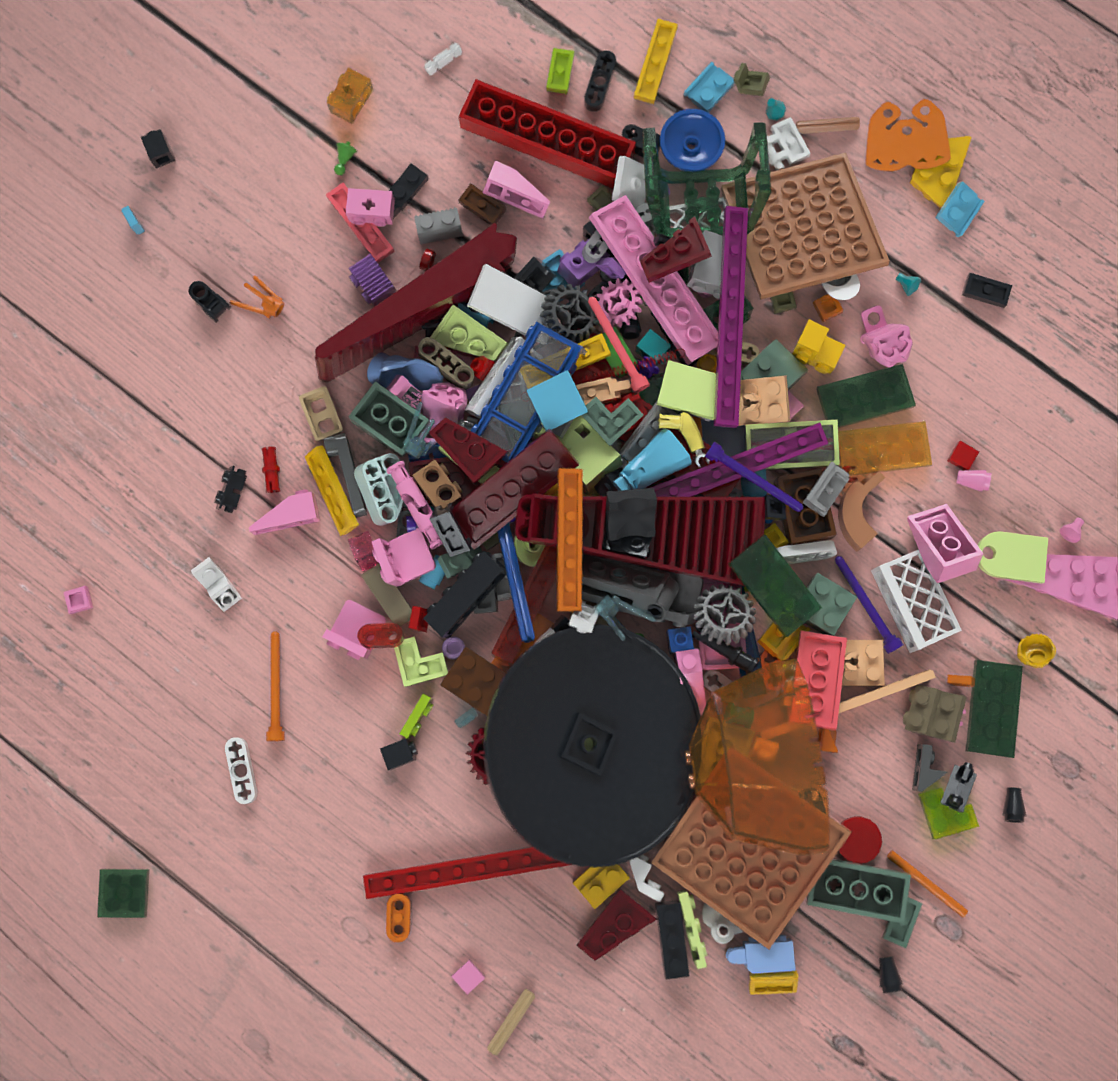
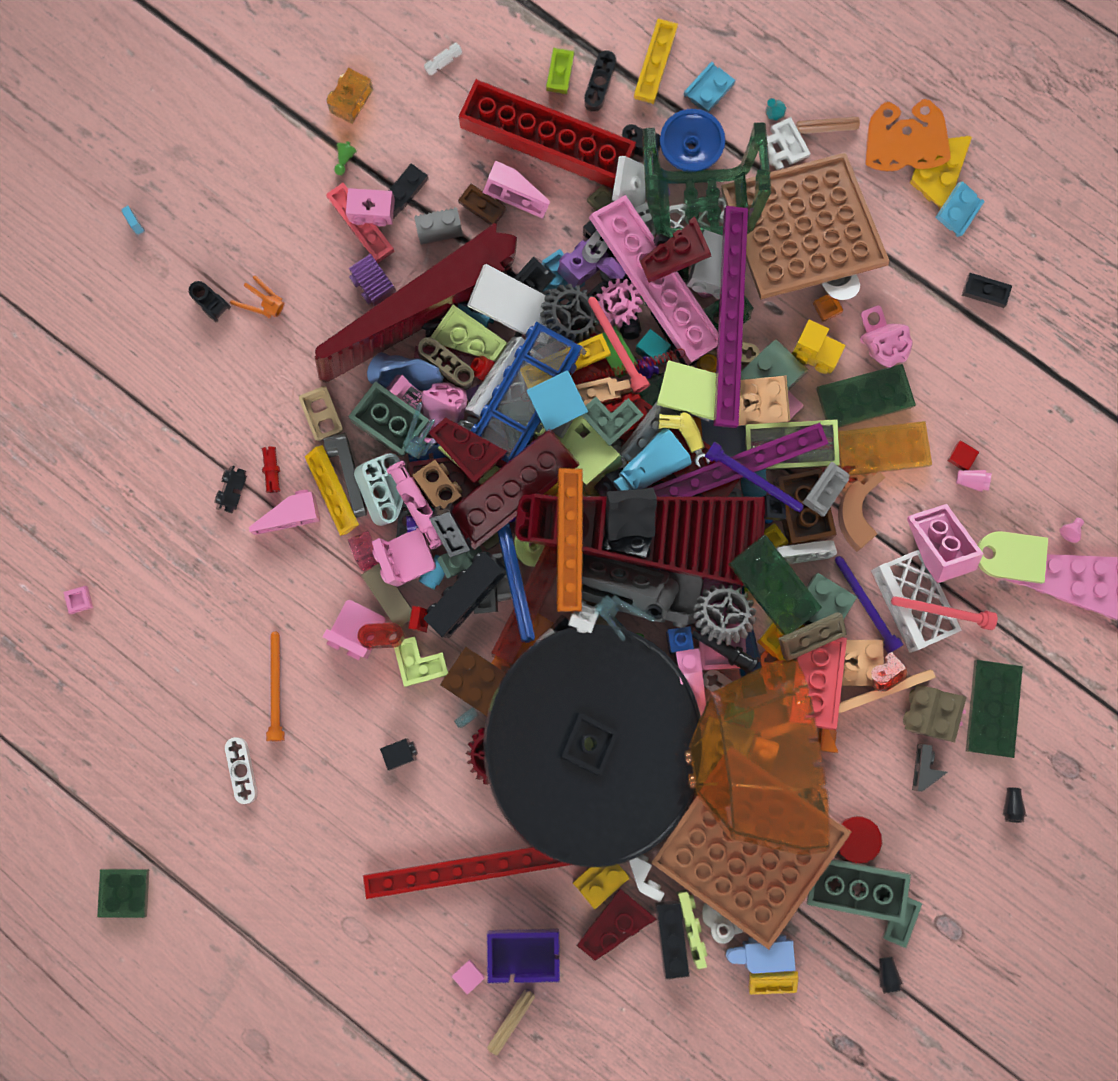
black brick [141,129,176,169] -> none
white slope [191,557,242,612] -> none
orange plate [386,893,411,943] -> none
lime plate [399,694,434,739] -> none
red tile [419,248,436,271] -> none
lavender tile [442,636,465,660] -> none
olive bracket [734,63,770,96] -> none
olive tile [770,291,797,314] -> none
orange piece [887,850,968,918] -> none
teal rock [896,273,921,296] -> none
clear neon green plate [918,787,979,840] -> none
hinge [940,762,977,813] -> none
orange tile [947,675,975,687] -> none
yellow hair [1017,633,1056,668] -> none
none -> dark purple piece [487,929,560,983]
none -> dark tan tile [778,612,847,661]
none -> clear red leg [871,652,907,692]
none -> coral piece [891,596,998,630]

